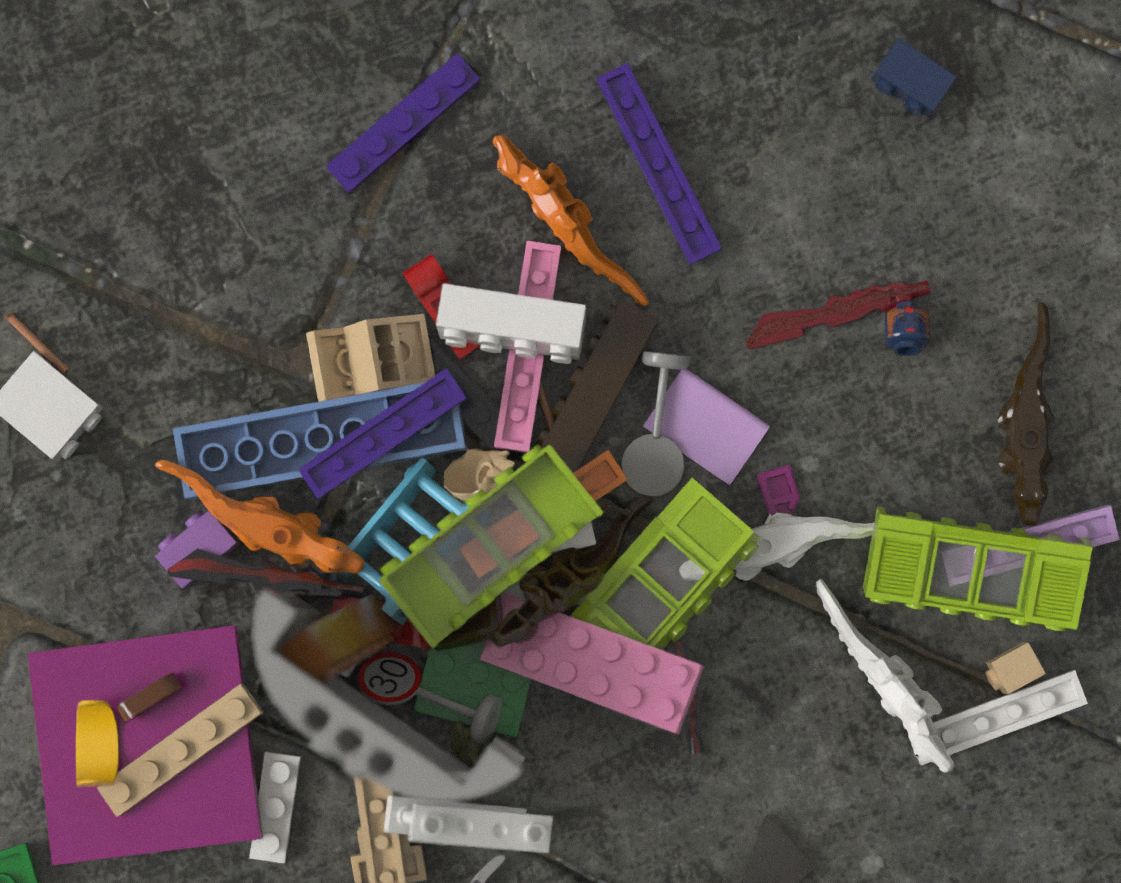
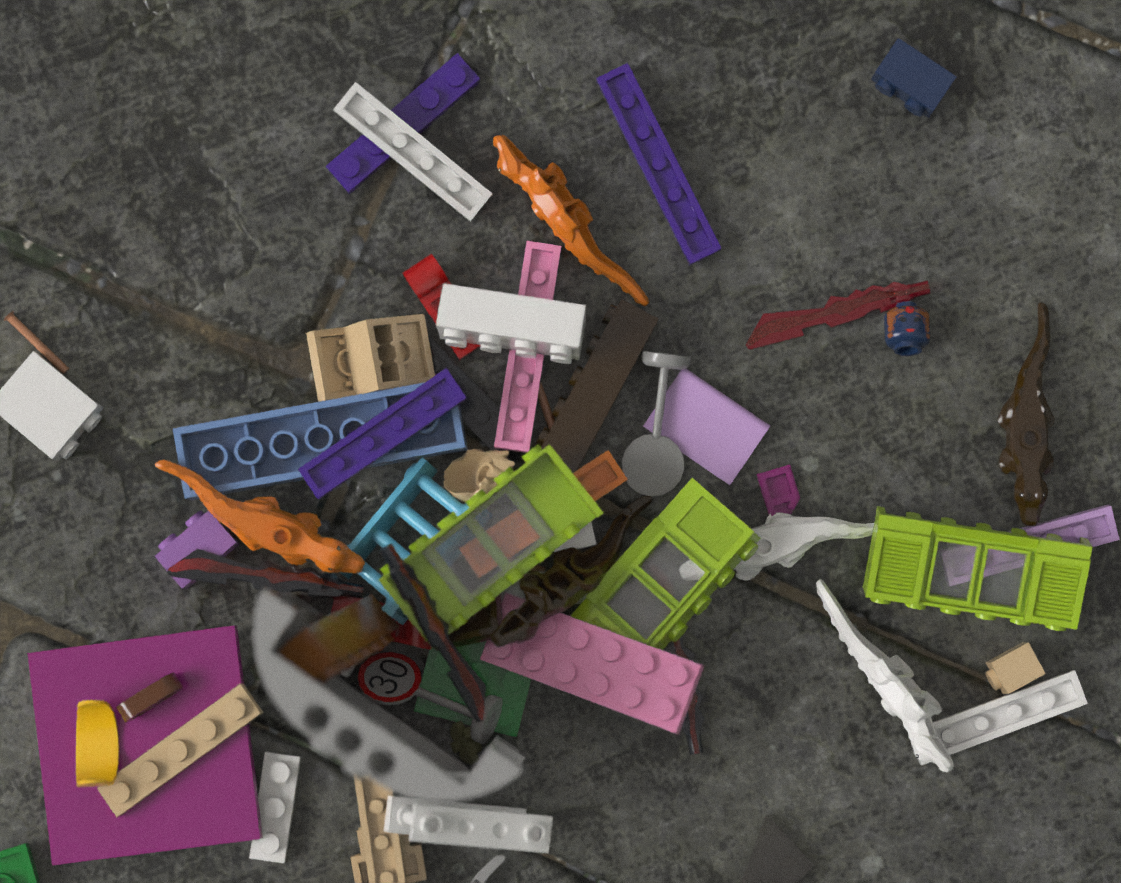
none -> white plate [333,82,492,221]
none -> black sword [379,543,486,723]

